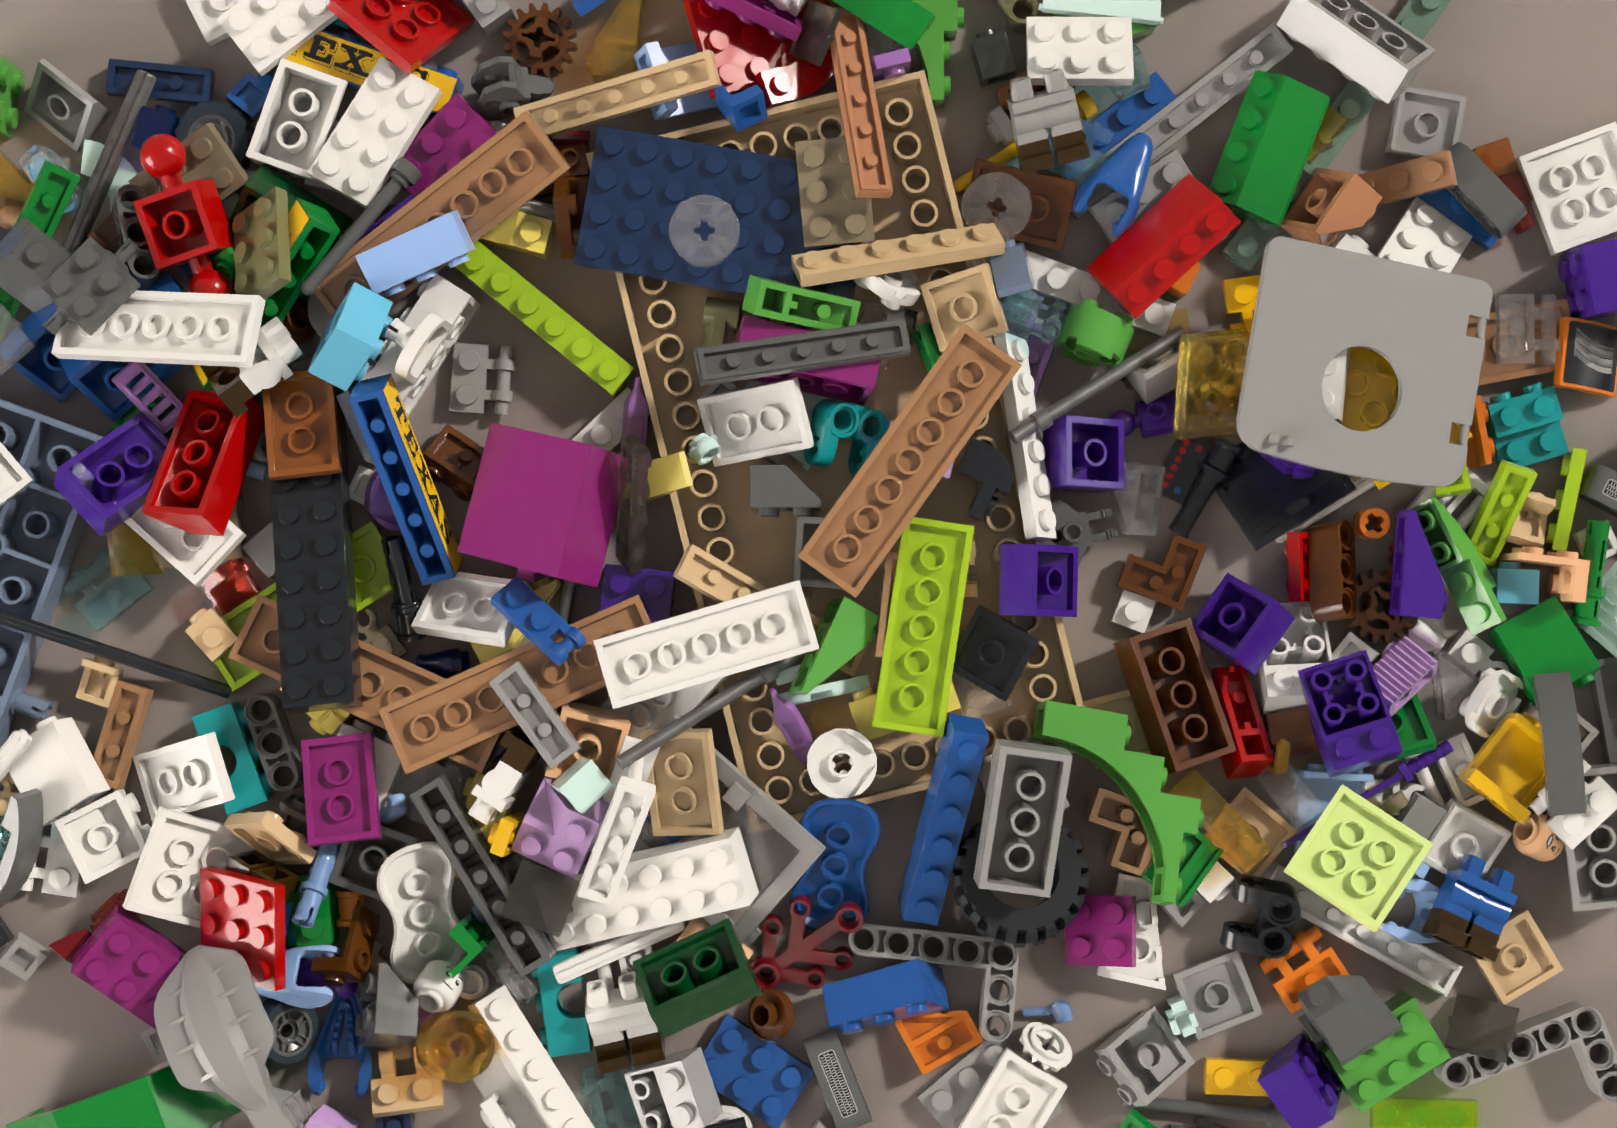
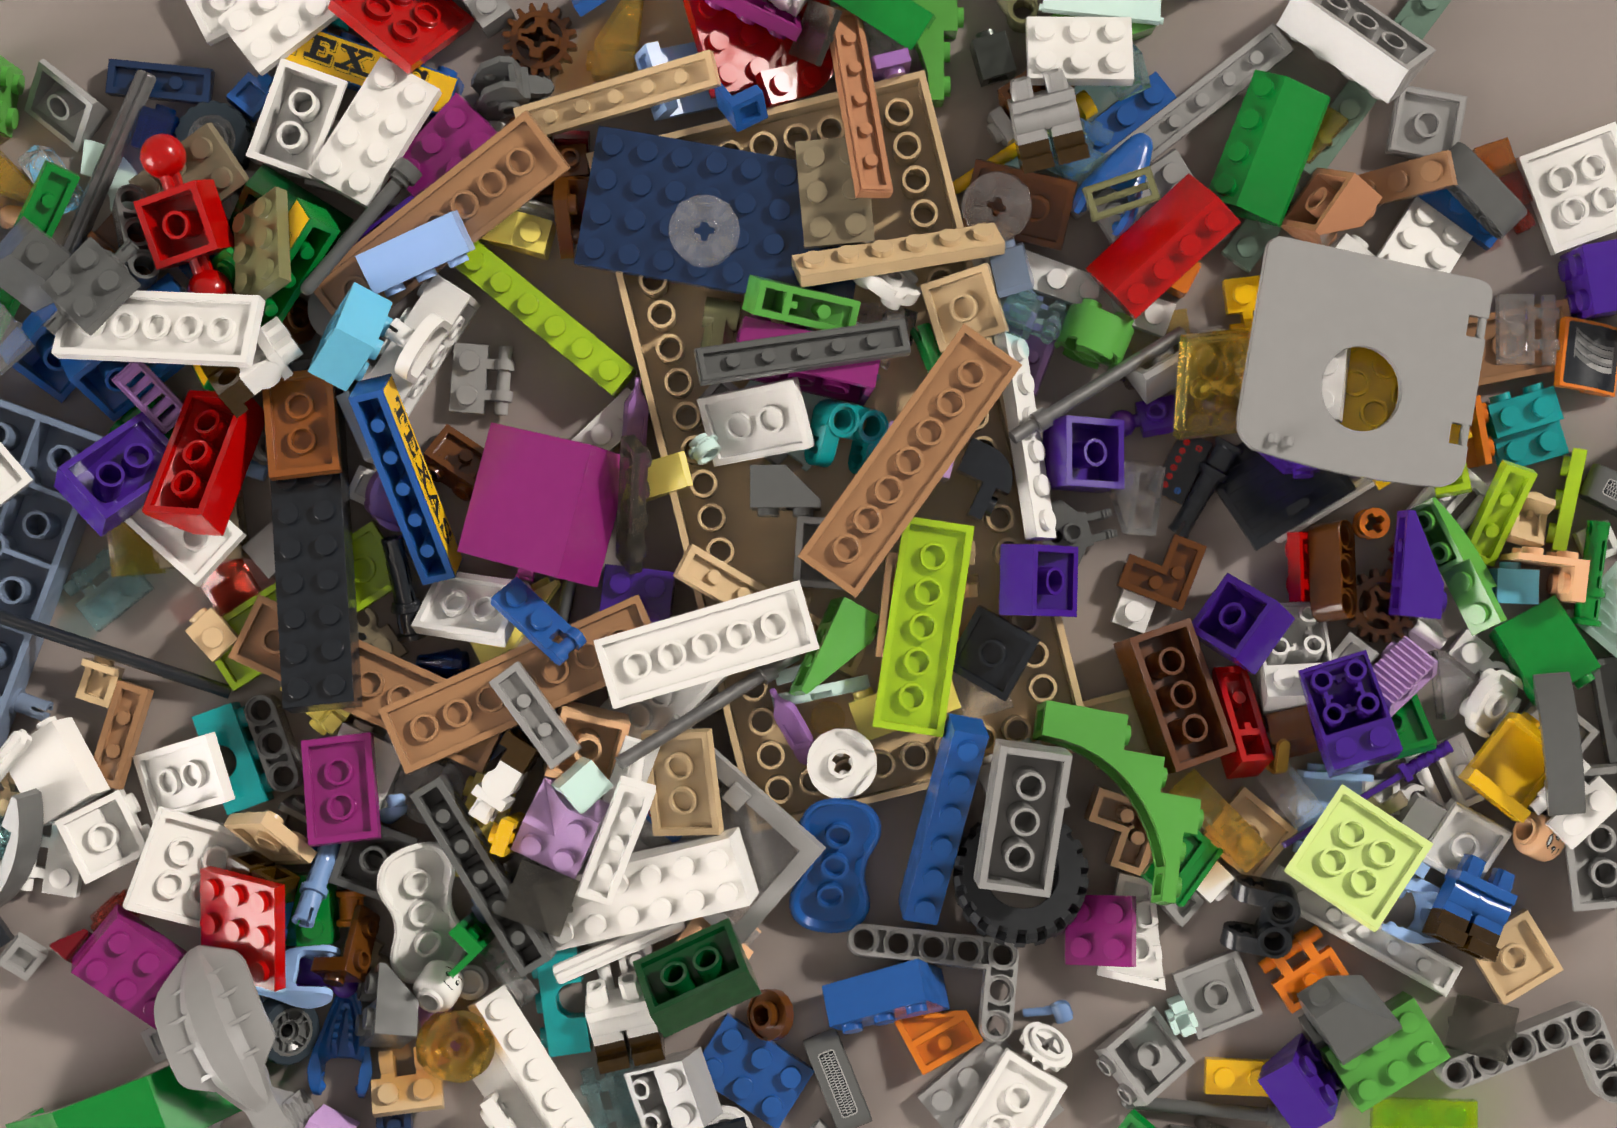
dark red plant [751,895,863,989] -> none
none -> olive tile [1081,166,1161,223]

